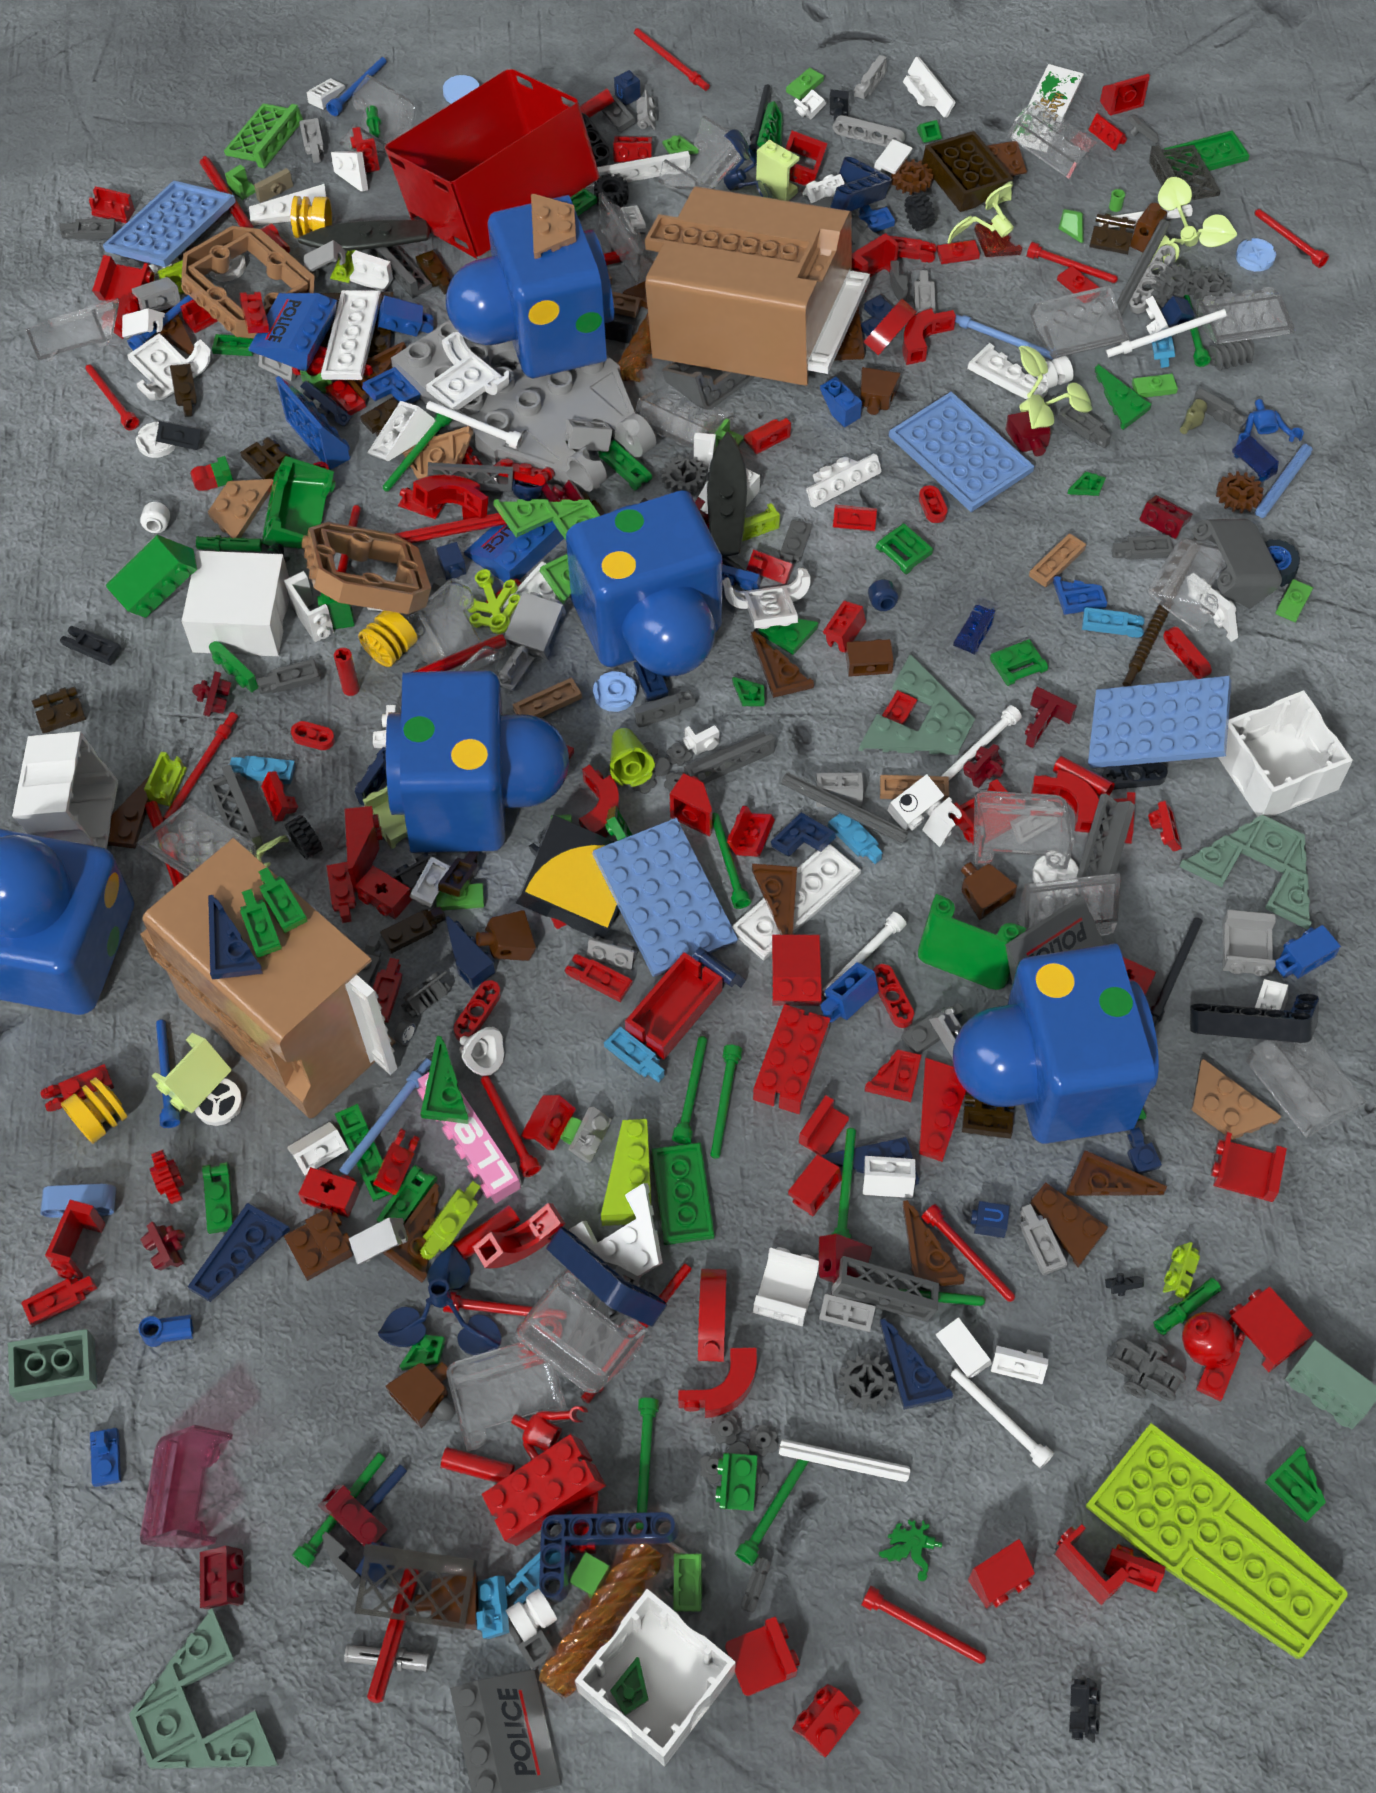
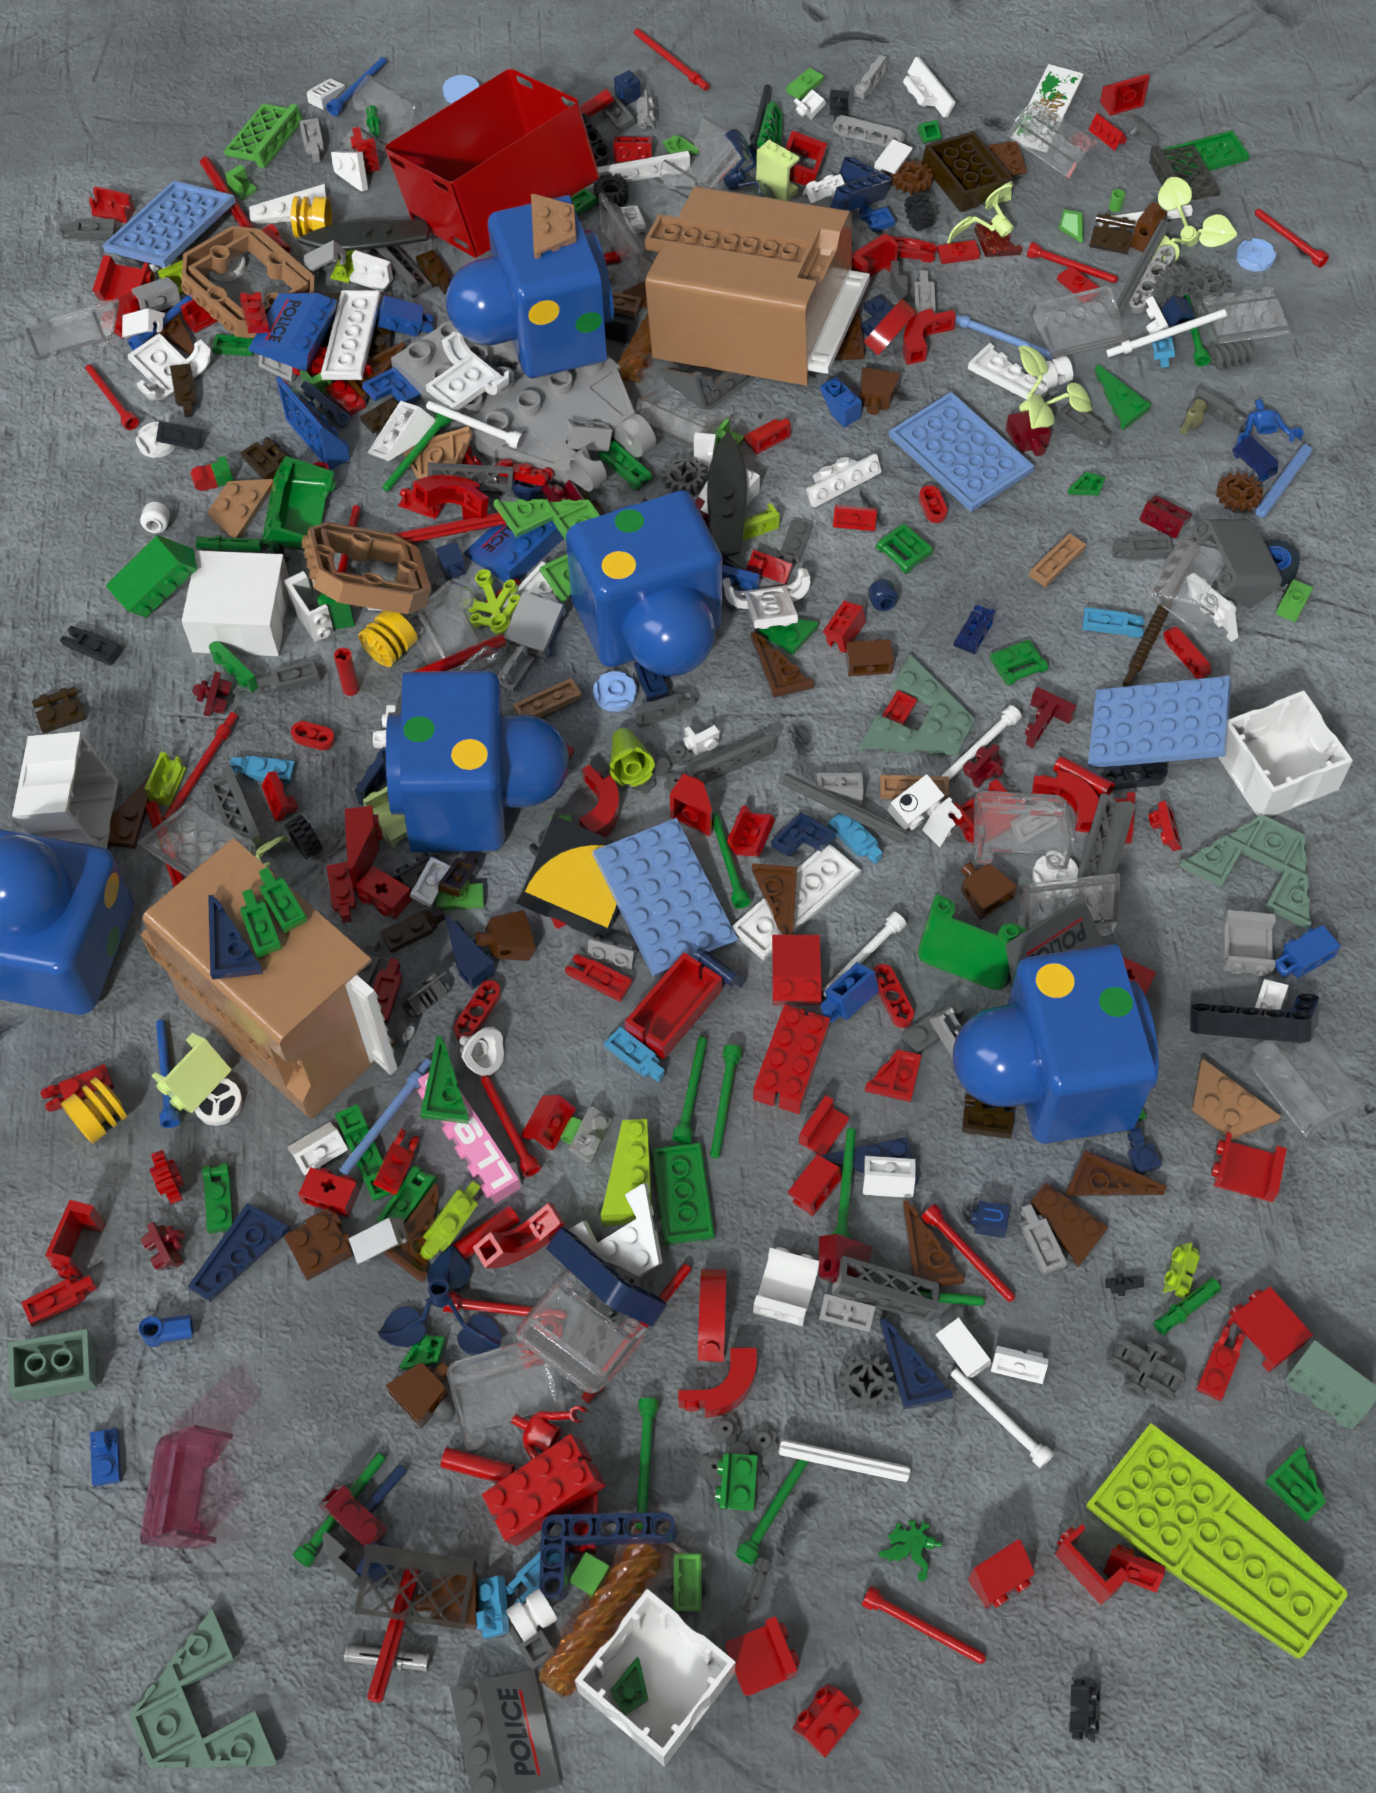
medium blue beam [40,1184,116,1218] -> none
dark red bracket [200,1546,245,1609] -> none
dark tan plate [254,168,293,203] -> none
green wing [605,806,633,841] -> none
green piece [732,677,764,706] -> none
red wing [919,1058,966,1162] -> none
blue wing [1053,576,1107,615] -> none
bright green plate [1132,374,1178,398] -> none
black bar [1150,917,1203,1027] -> none
red cylinder [1182,1312,1237,1366] -> none

